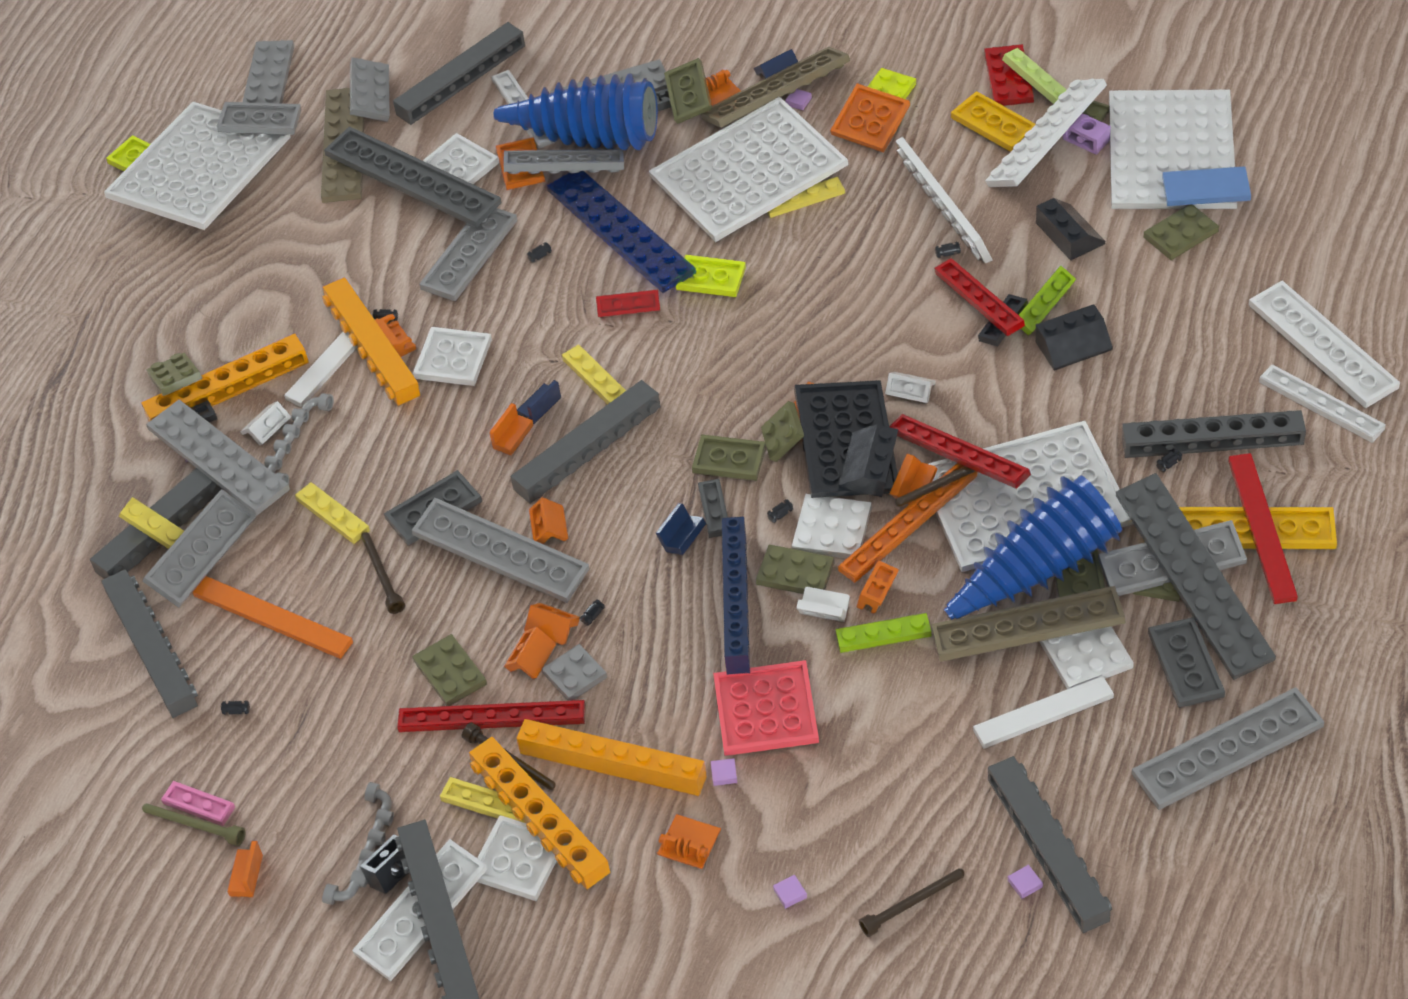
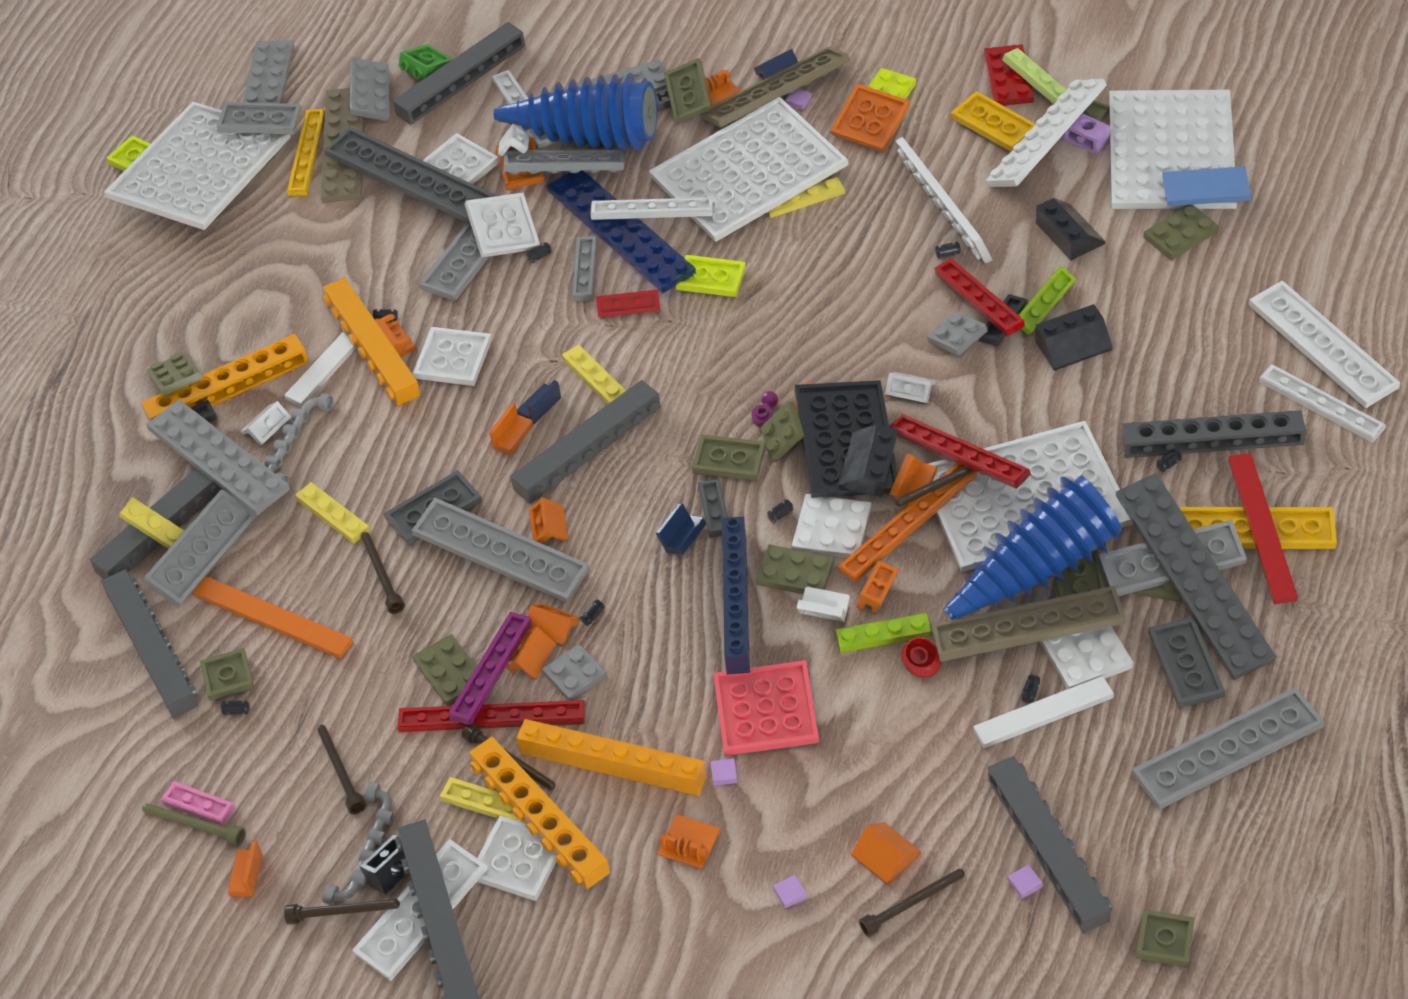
none -> olive plate [200,648,254,701]
none -> dark brown piece [284,899,400,925]
none -> yellow tile [287,109,325,196]
none -> dark brown piece [317,725,367,814]
none -> bright green plate [399,44,453,81]
none -> magenta plate [448,612,532,726]
none -> white plate [465,193,540,258]
none -> white panel [498,124,529,157]
none -> light grey tile [572,236,598,301]
none -> white tile [591,197,713,220]
none -> magenta plate [751,391,778,427]
none -> orange slope [851,822,921,885]
none -> red hat [901,637,941,678]
none -> light grey plate [927,311,988,356]
none -> black piece [1022,674,1040,703]
none -> olive plate [1136,909,1195,967]

